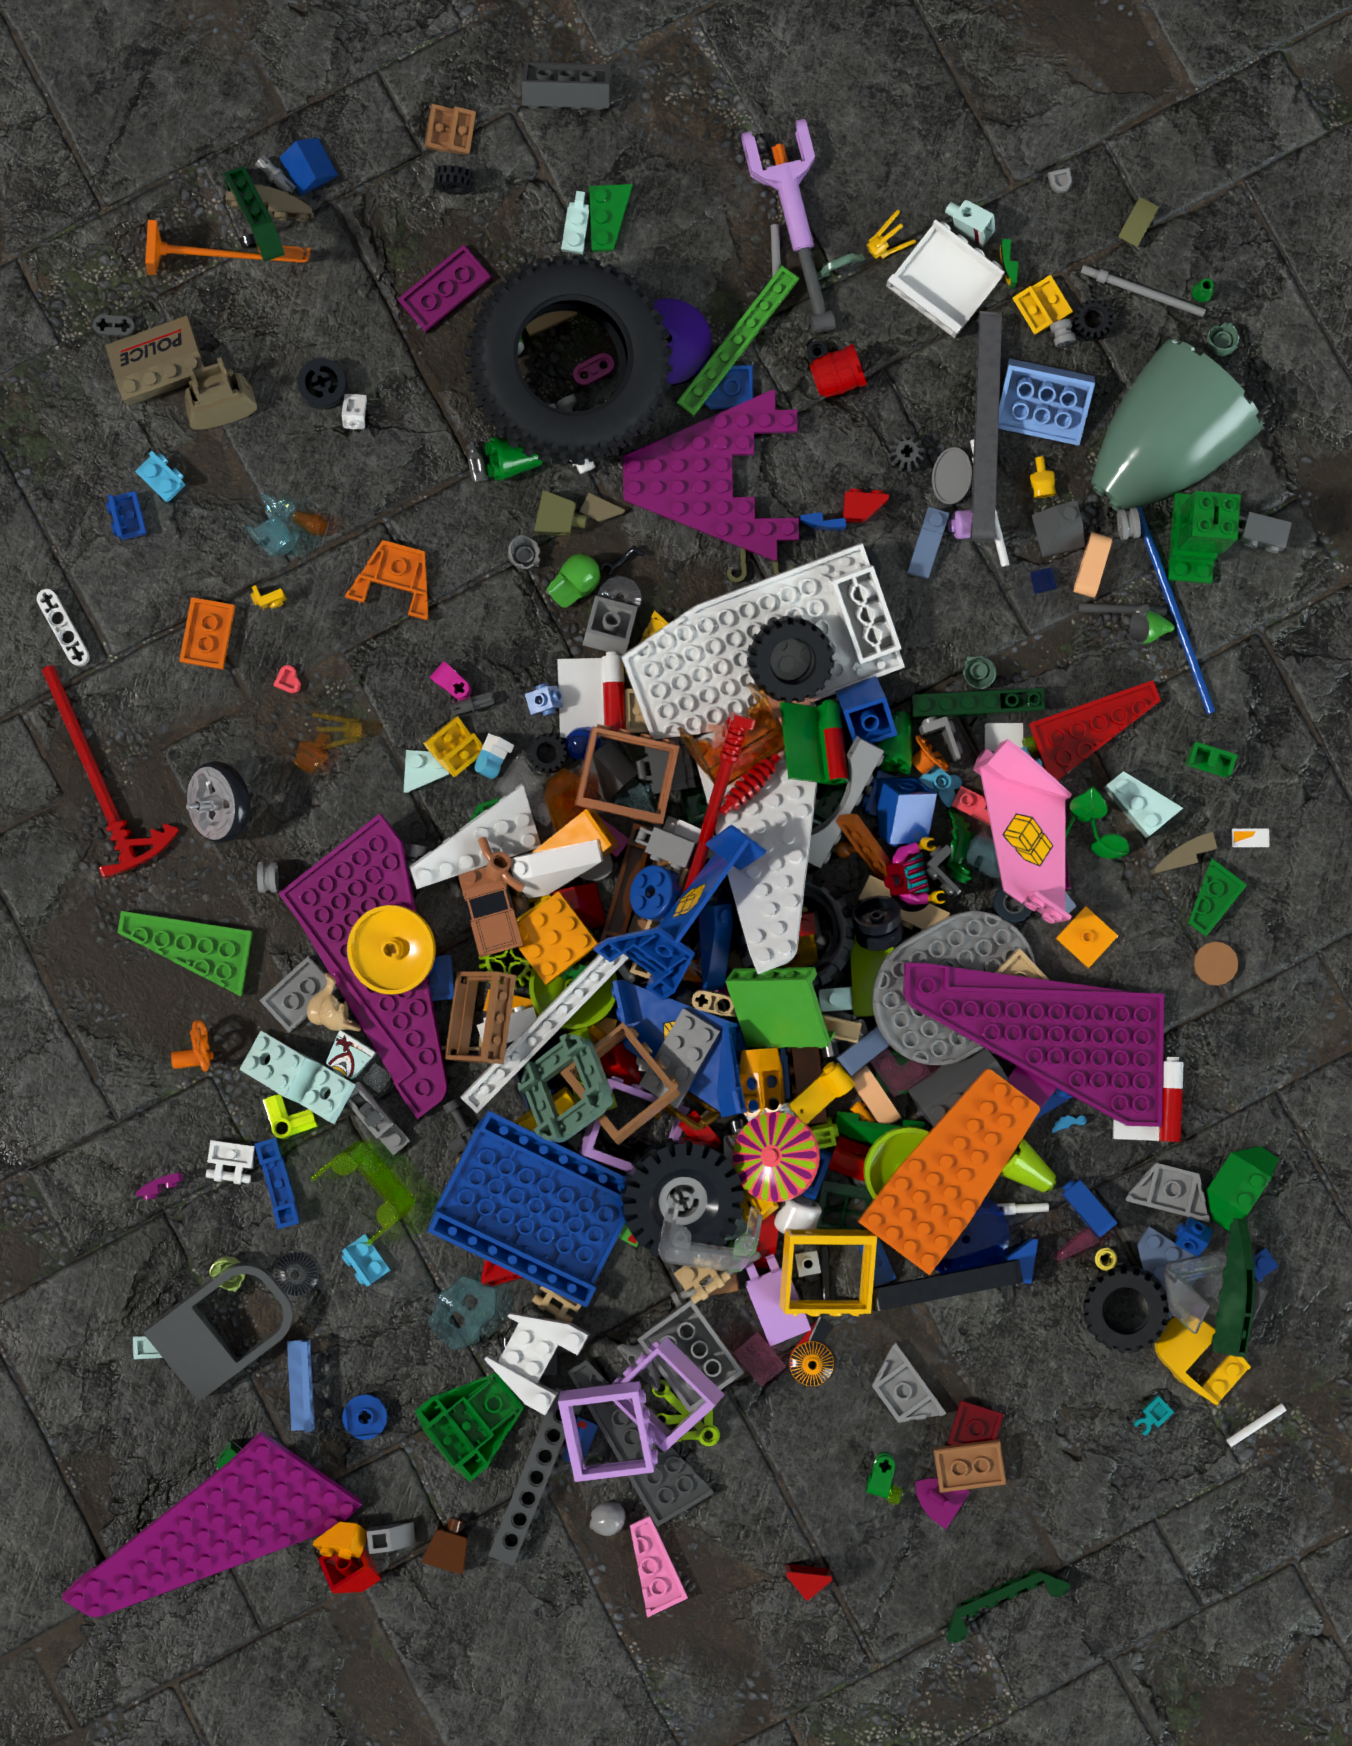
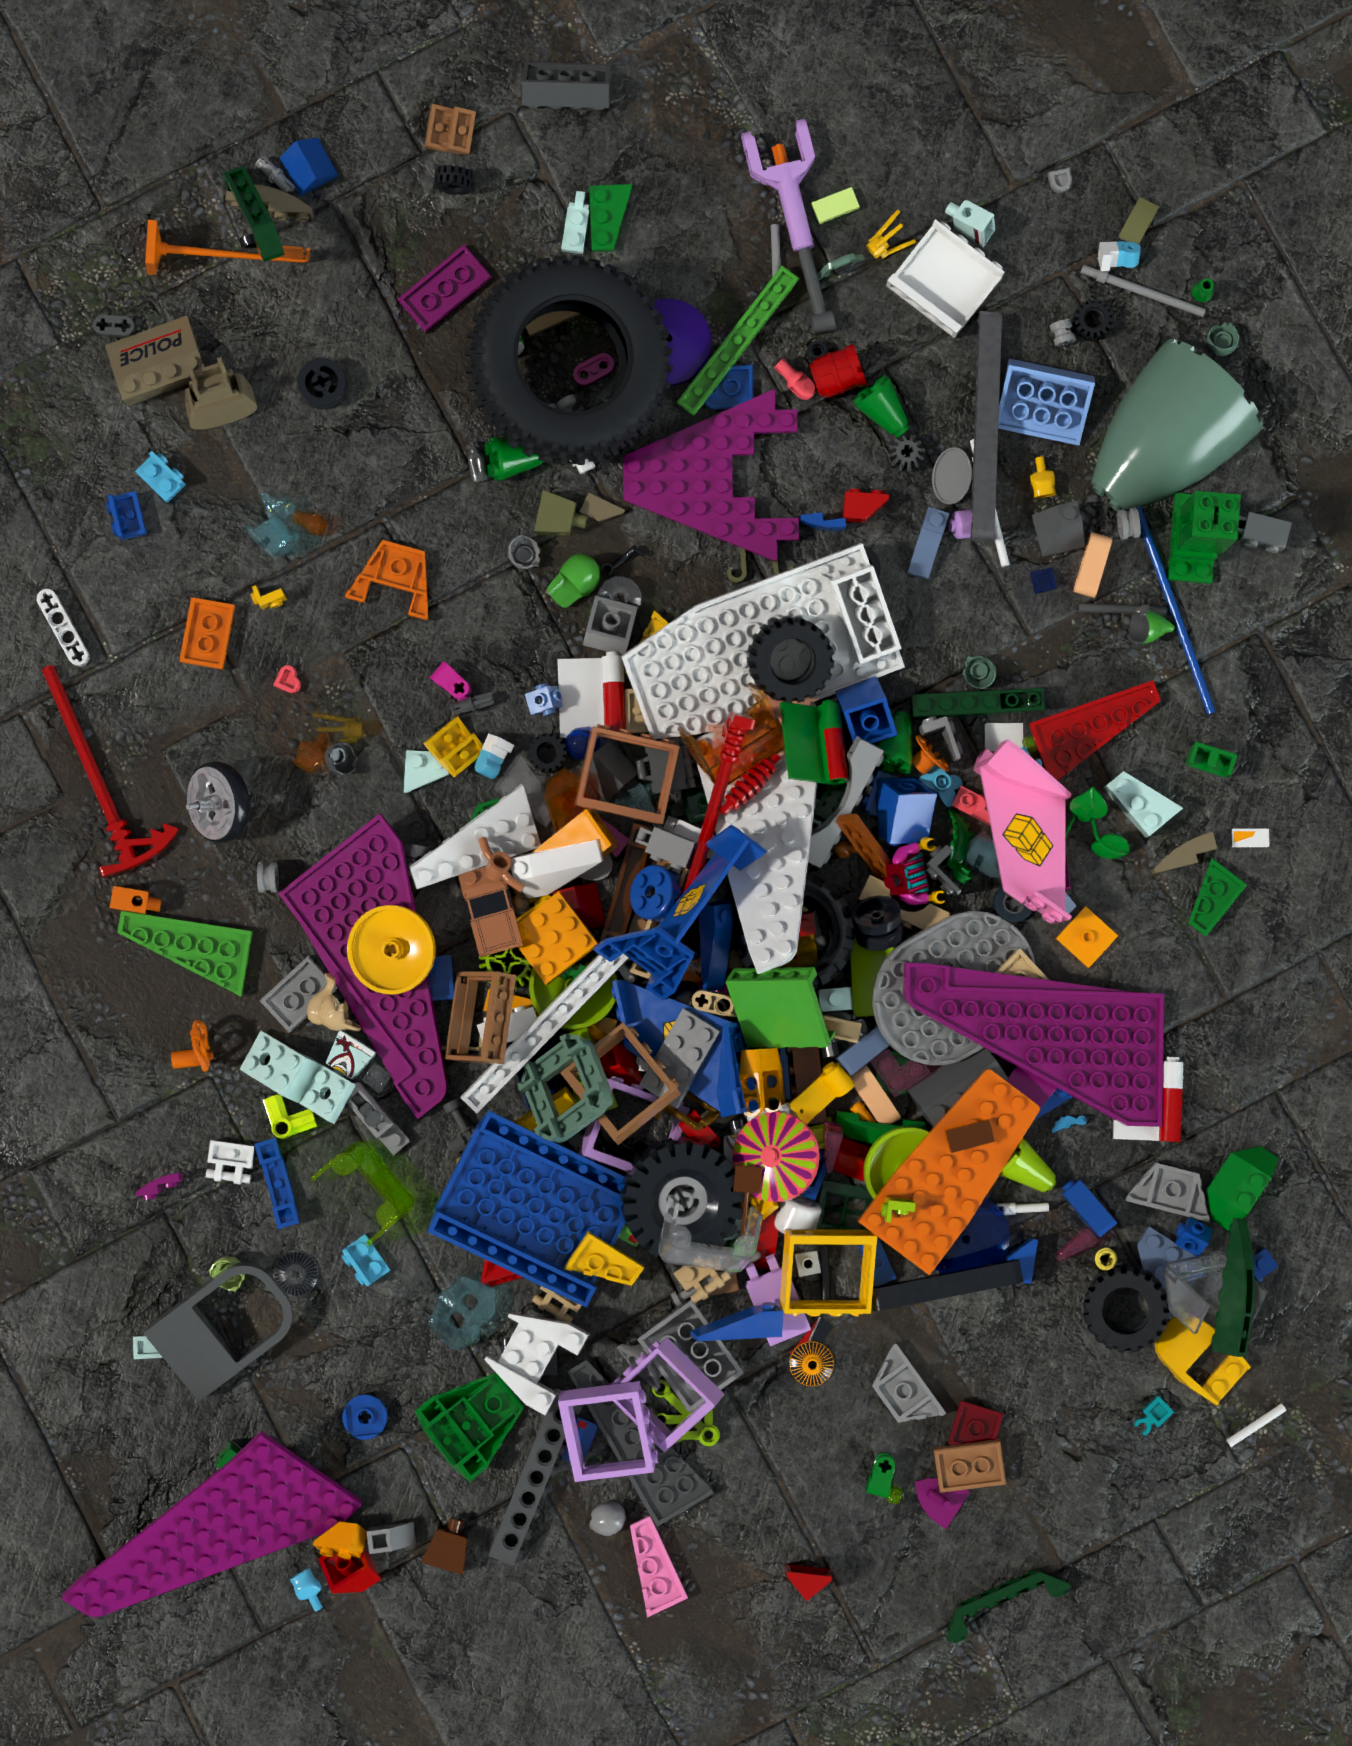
medium blue fence [287,1339,315,1432] -> none
white bracket [342,394,367,429] -> none
clear pink plate [733,1331,786,1387] -> none
green slope [1000,239,1018,289] -> none
yellow slope [1013,275,1074,335] -> none
medium nougat tile [1193,942,1238,986] -> none
none -> orange torso [109,886,162,914]
none -> medium azure piece [290,1568,323,1612]
none -> dark grey hair [324,741,357,775]
none -> yellow wing [564,1231,644,1286]
none -> blue slope [690,1302,783,1341]
none -> reddish brown piece [733,1165,762,1239]
none -> coral arm [774,358,816,400]
none -> yellowish green tile [811,187,860,225]
none -> clear pink slope [823,1121,843,1173]
none -> green cone [853,374,910,438]
none -> lime bracket [881,1197,916,1223]
none -> reddish brown tile [945,1119,995,1153]
none -> leg [1098,241,1141,271]

